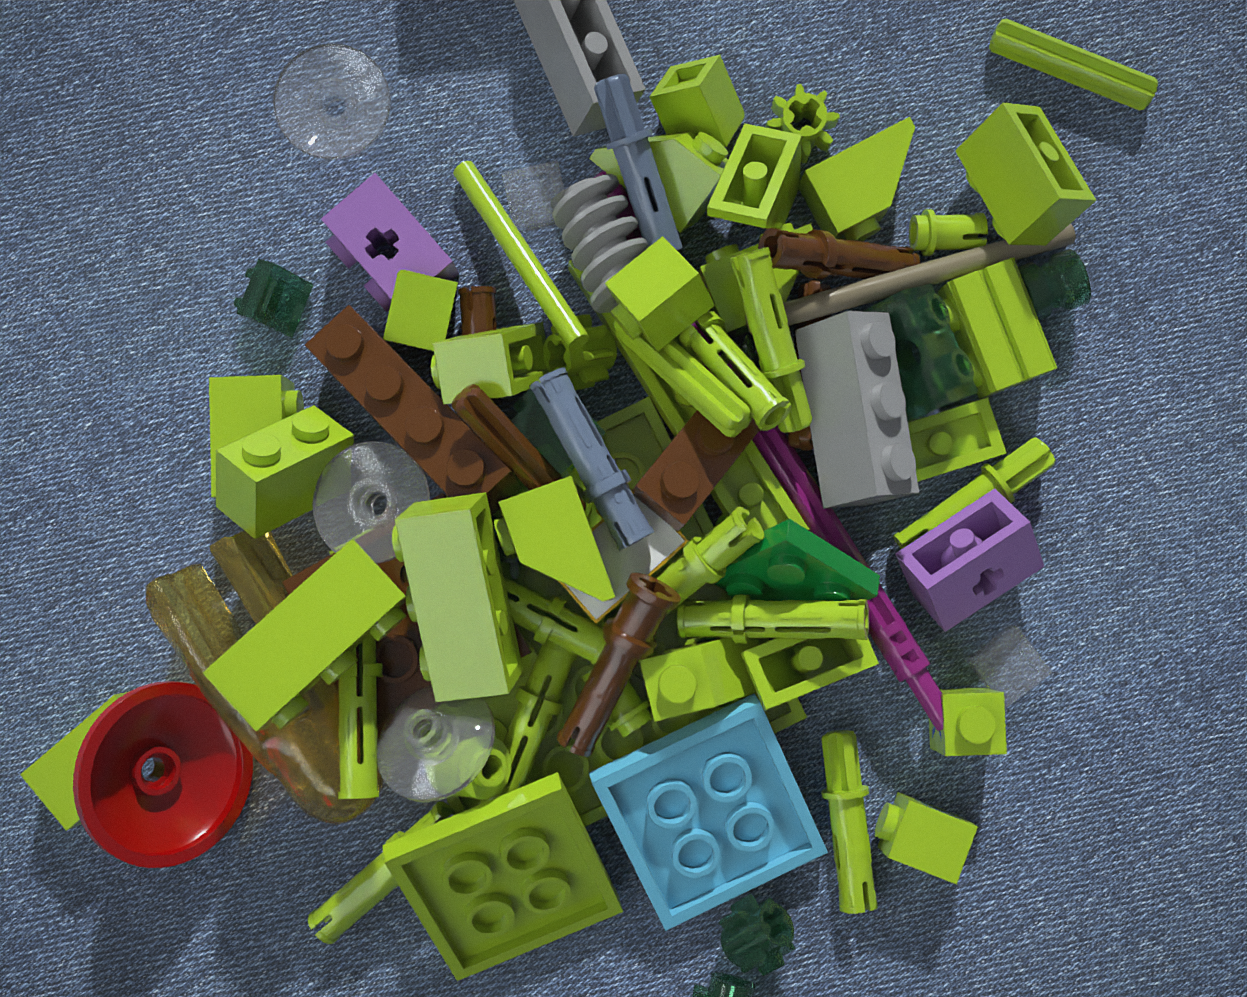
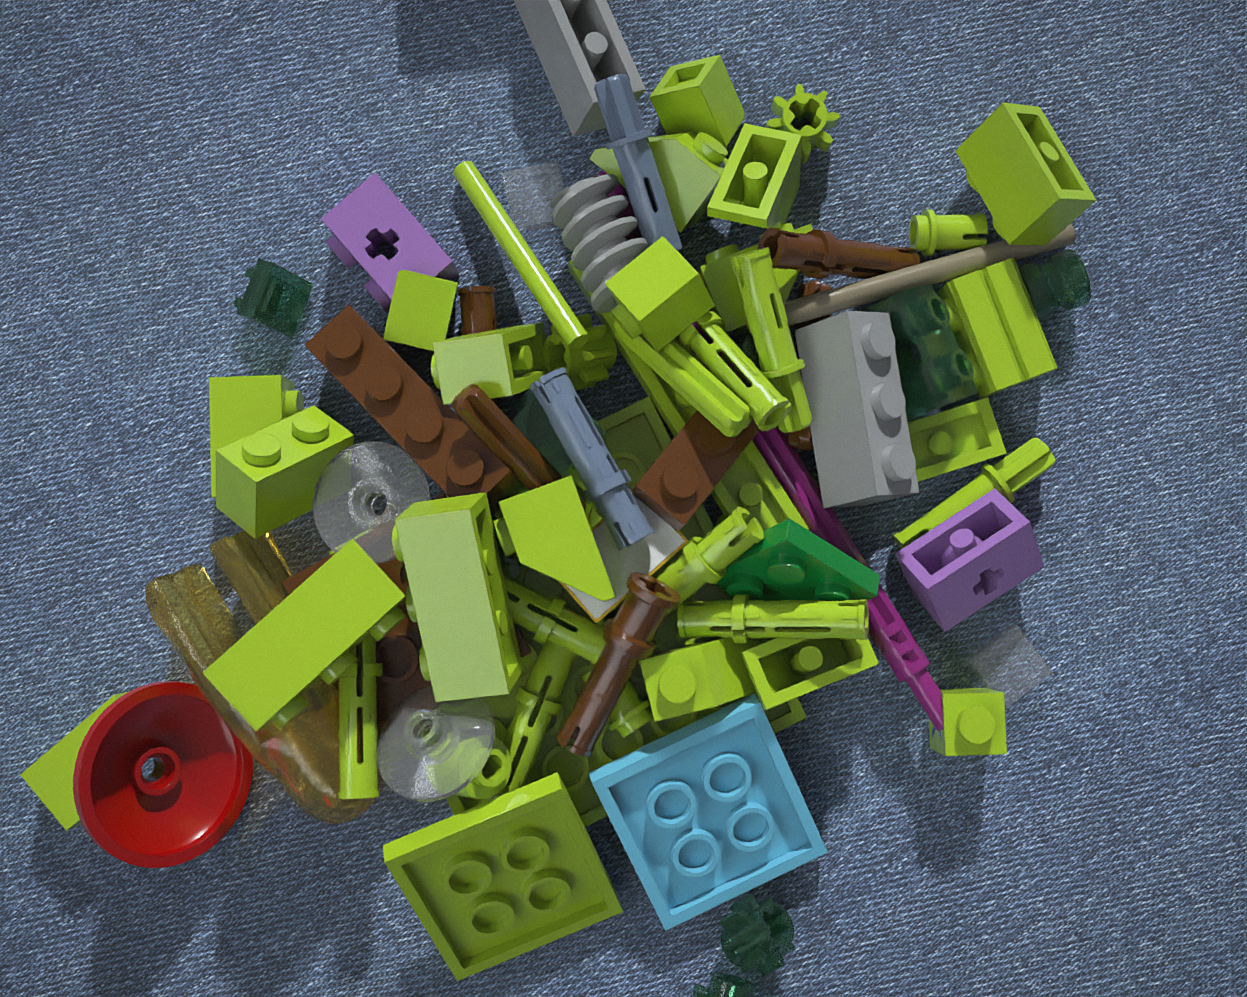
clear dish [273,43,391,160] -> none
lime pin [307,801,455,945] -> none
lime slope [799,117,915,242] -> none
lime axle [821,730,878,914] -> none
lime brick [875,792,978,885] -> none
lime axle [989,19,1158,110] -> none

